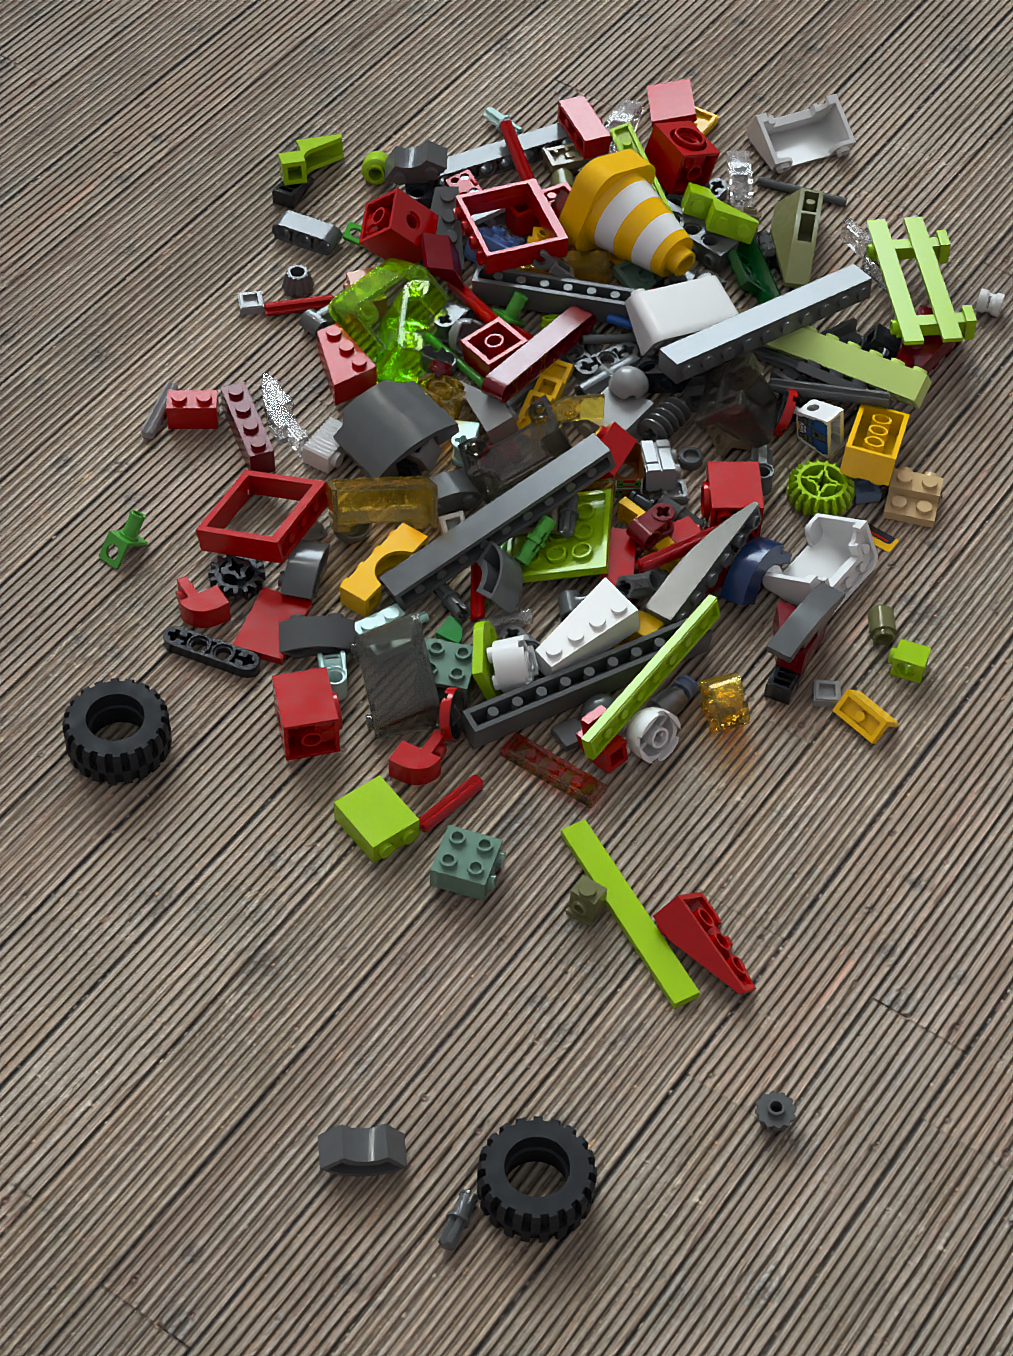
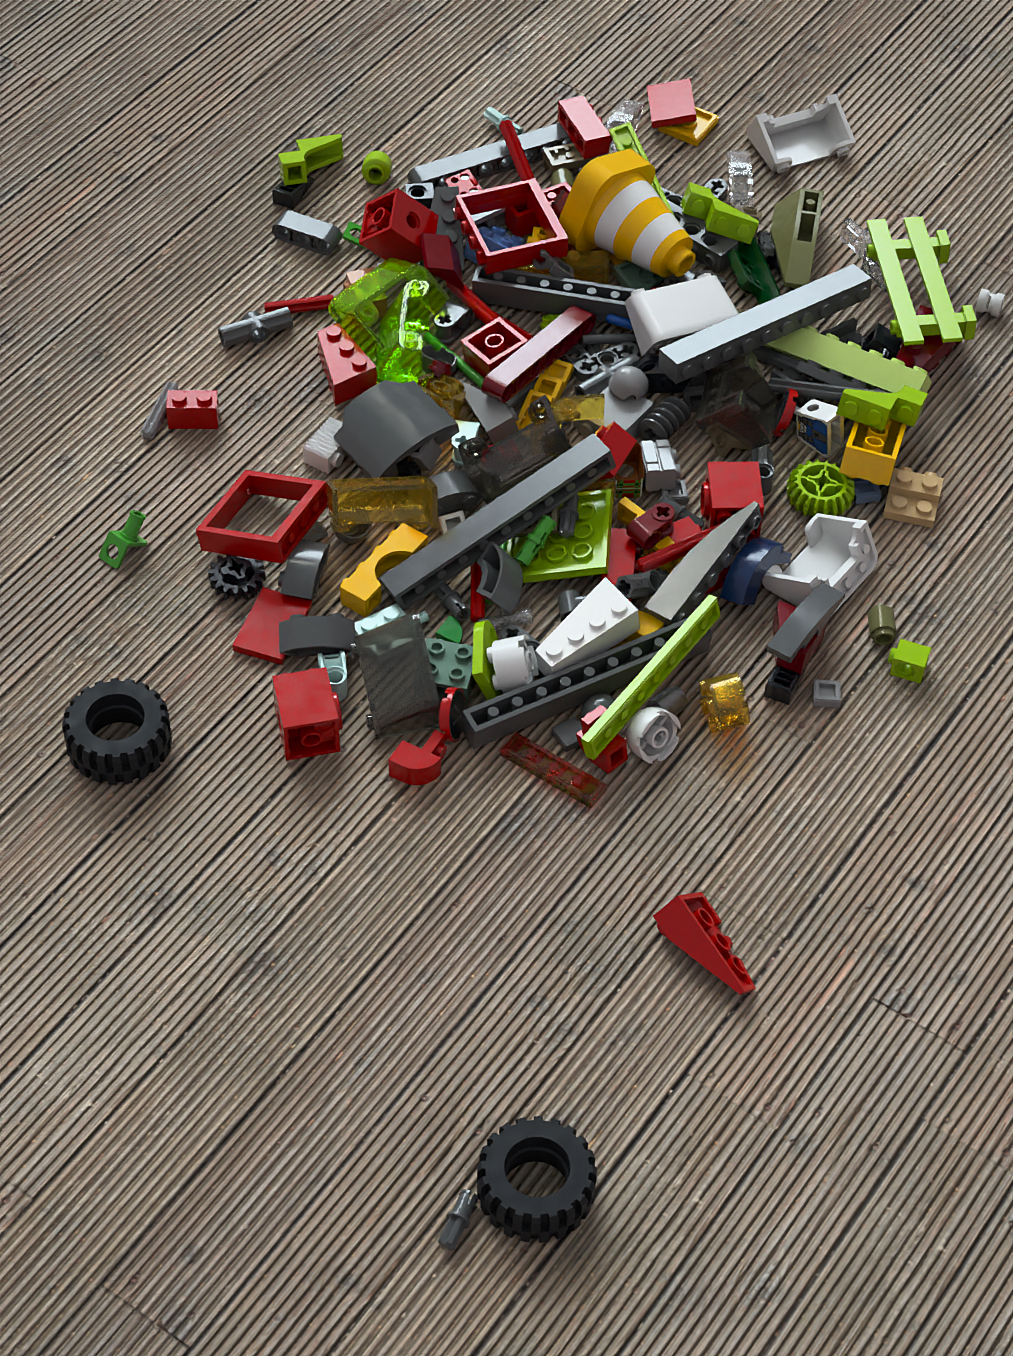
black beam [163,626,260,678] -> none
red brick [175,576,231,628] -> none
brick [220,382,276,473] -> none
light grey tile [237,291,264,316] -> none
clear slope [262,371,310,458] -> none
dark grey piece [282,264,315,297] -> none
dark grey piece [299,298,350,339] -> none
dark grey brick [318,1124,407,1177] -> none
lime brick [334,775,419,863] -> none
dark grey brick [384,140,448,185] -> none
red axle [418,775,484,833] -> none
sand green brick [430,825,506,901] -> none
light grey hair [448,318,483,354] -> none
bright green bracket [484,291,528,327] -> none
lime tile [560,819,700,1009] -> none
olive brick [566,875,607,927] -> none
black bush [628,489,658,512] -> none
red brick [644,121,720,194] -> none
sand blue bush [671,674,699,701] -> none
dark grey tile [678,447,703,471] -> none
dark grey piece [755,1091,797,1134] -> none
dark grey bar [757,176,848,207] -> none
yellow panel [832,689,899,744] -> none
sticker [857,518,899,552] -> none
none -> dark grey piece [218,307,293,347]
none -> lime arch [836,385,928,431]

